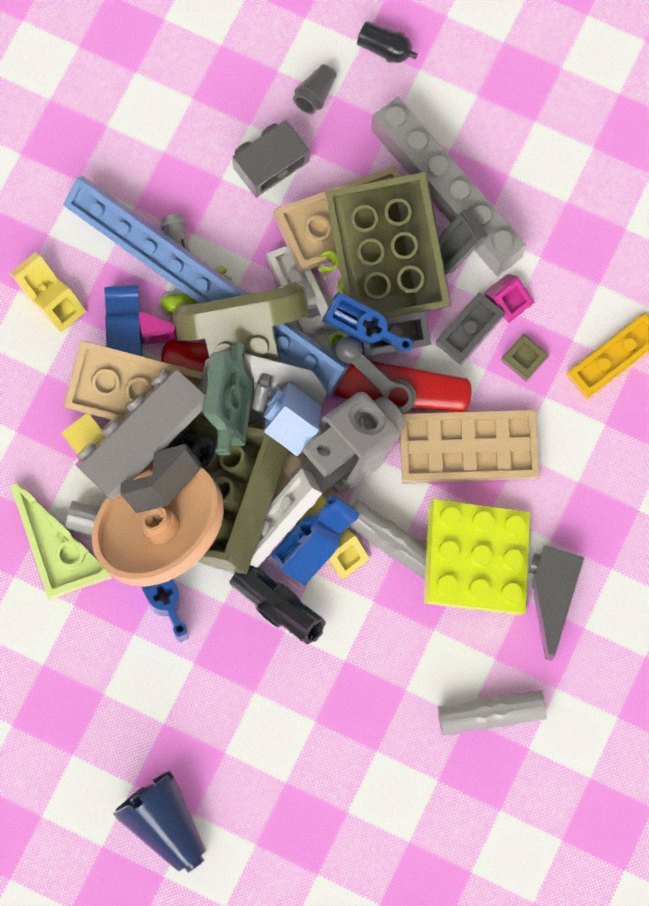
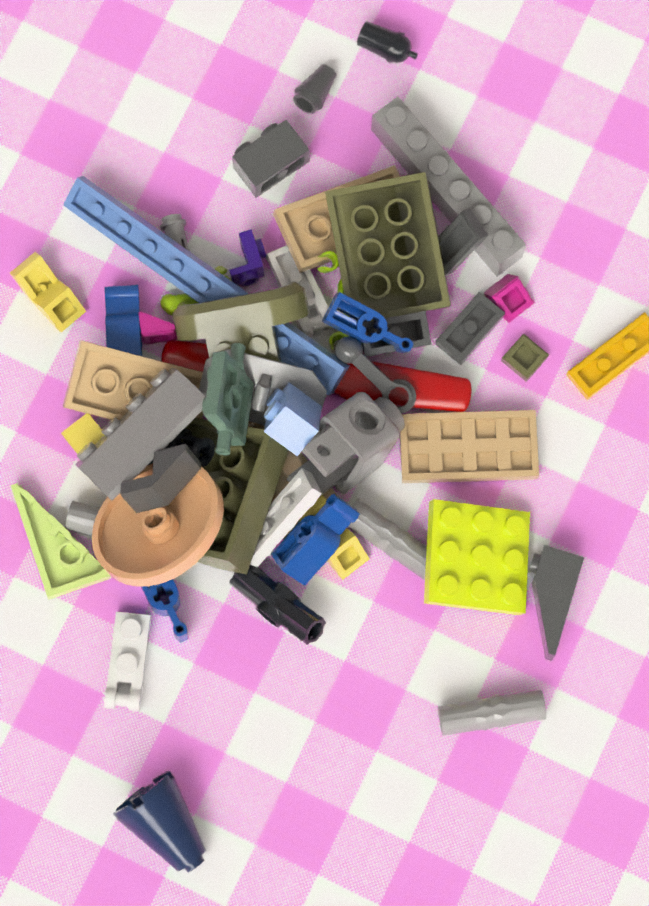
none -> white plate [104,612,151,712]
none -> dark purple bracket [229,229,266,286]

